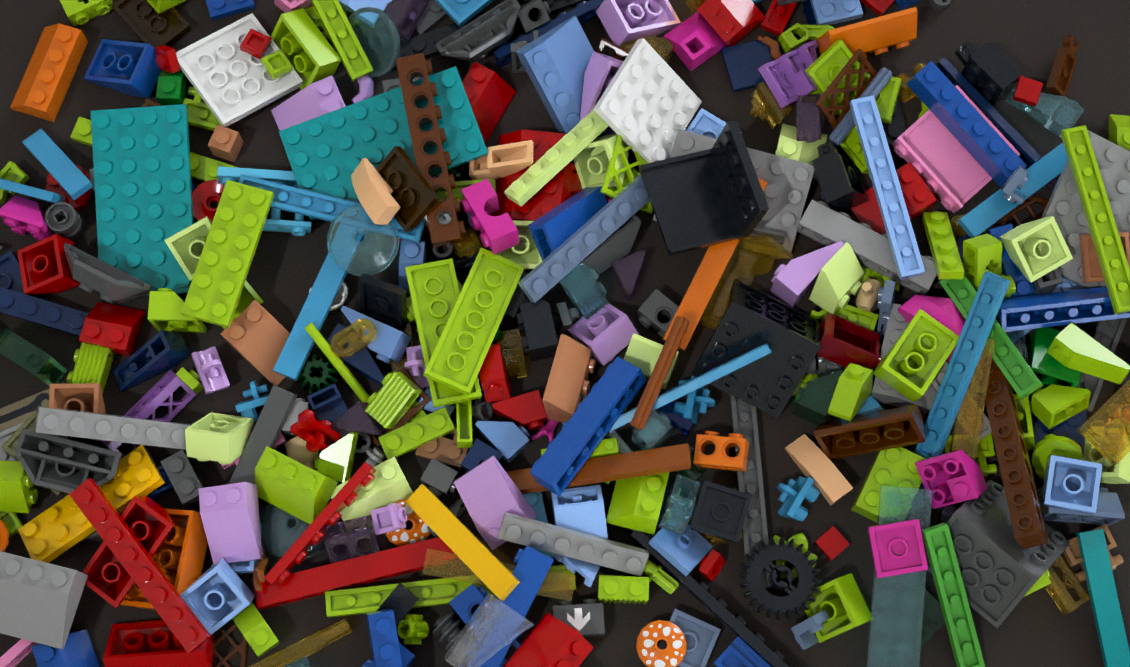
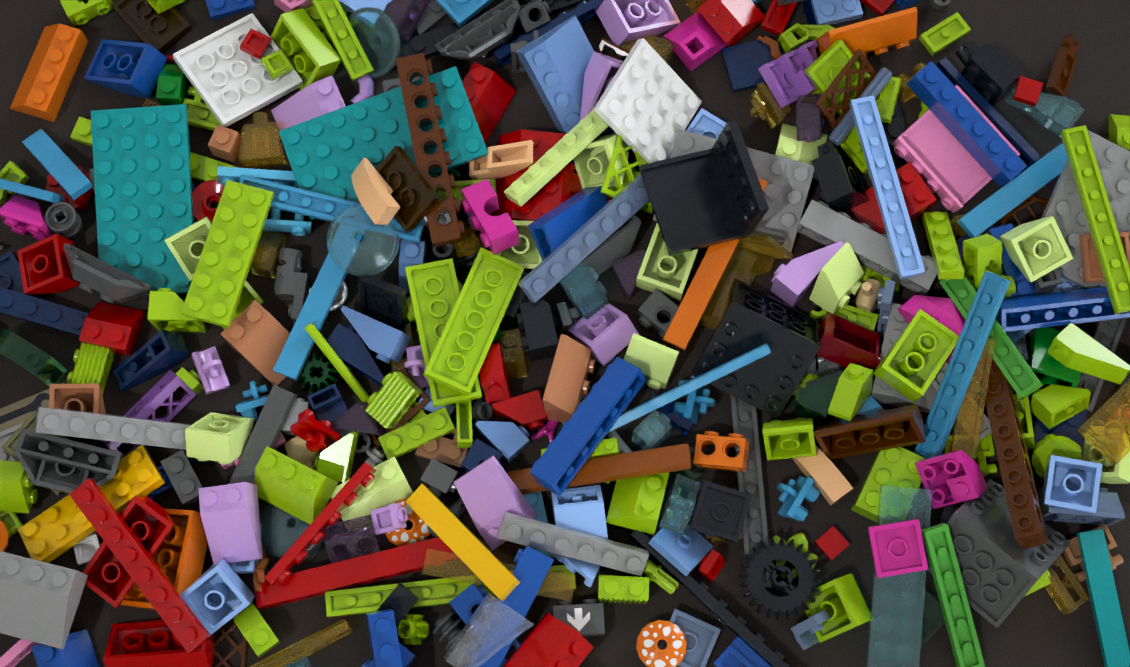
red plate [155,45,180,73] -> none
clear yellow plate [330,319,377,358] -> none
dark orange axle [630,316,689,430] -> none
sand blue bracket [1002,165,1028,204] -> none
none -> white plate [73,534,101,566]
none -> clear yellow torso [239,112,287,168]
none -> clear yellow slope [250,231,287,279]
none -> dark grey plate [274,248,311,324]
none -> yellowish green brick [636,223,699,302]
none -> lime slope [762,418,817,460]
none -> lime plate [919,12,971,56]

